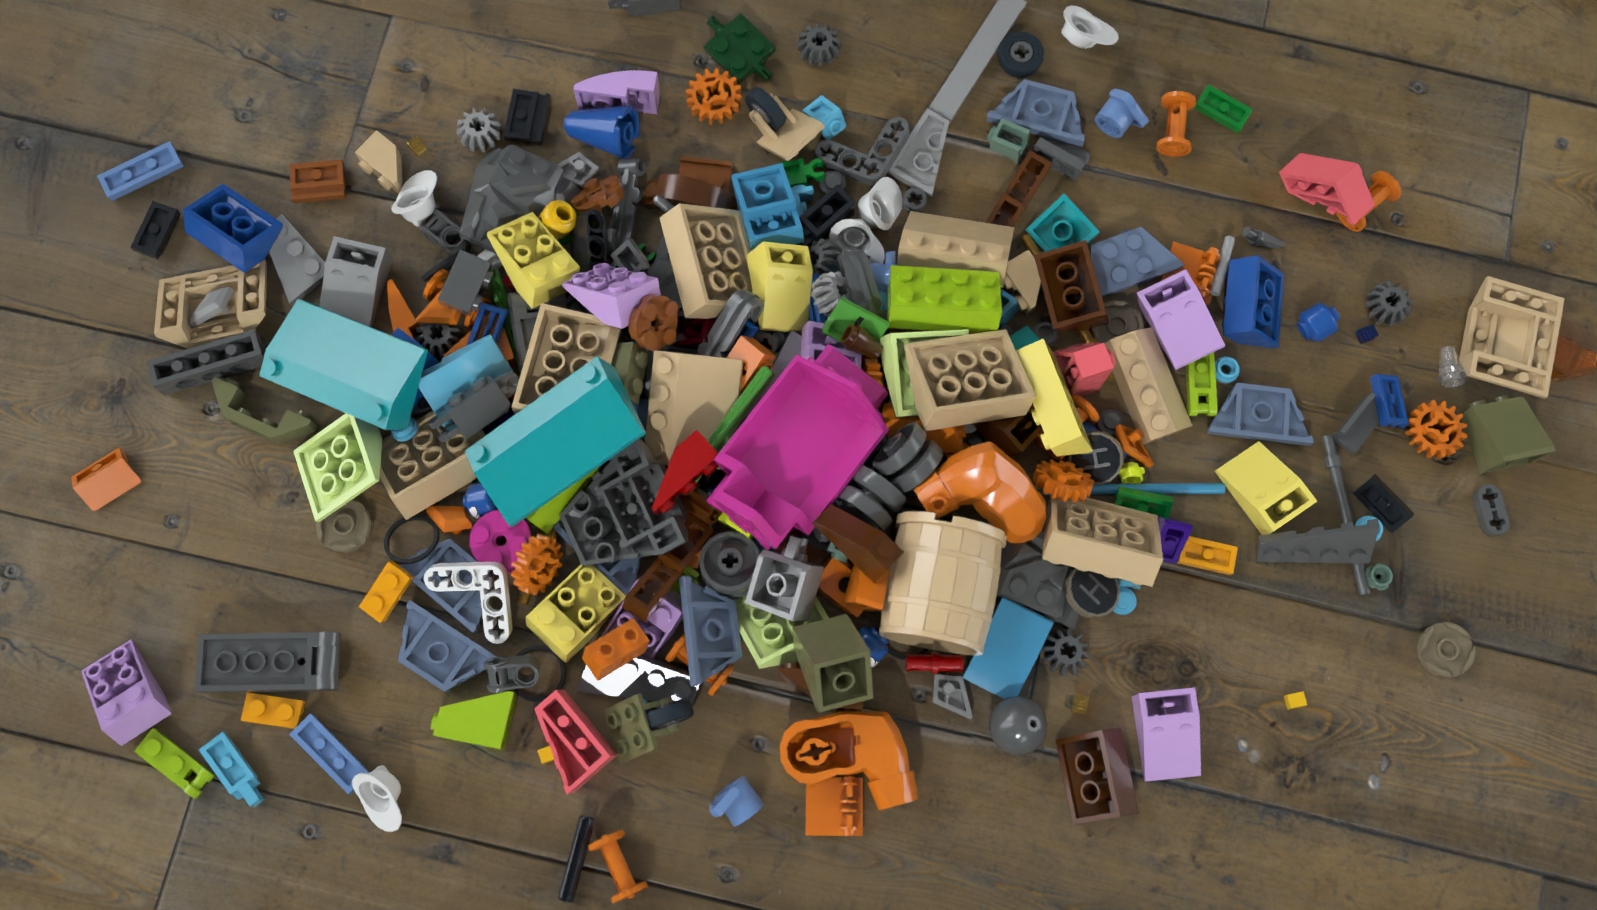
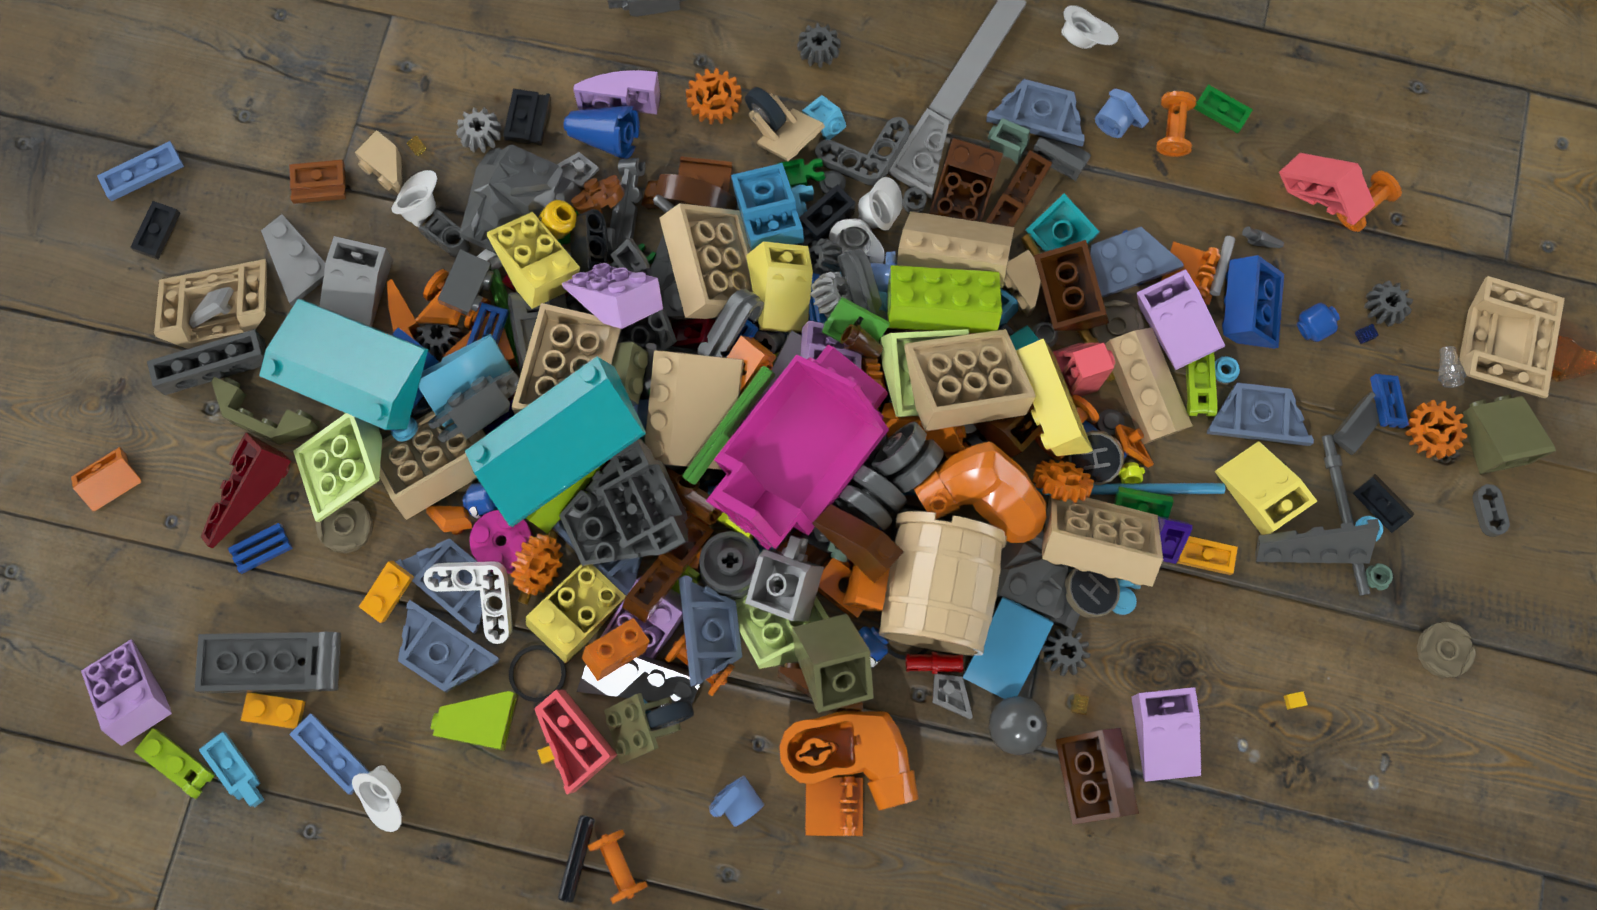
blue slope [183,184,283,273] -> none
black piece [384,515,439,564] -> none
black piece [421,248,469,282] -> none
dark grey piece [483,654,540,693] -> none
dark orange plate [629,293,678,351] -> none
red slope [652,430,719,515] -> none
dark green plate [703,13,776,85] -> none
black bush [998,31,1044,78] -> none
none -> dark red wedge [201,432,291,548]
none -> blue tile [228,523,293,574]
none -> reddish brown slope [929,137,1003,222]

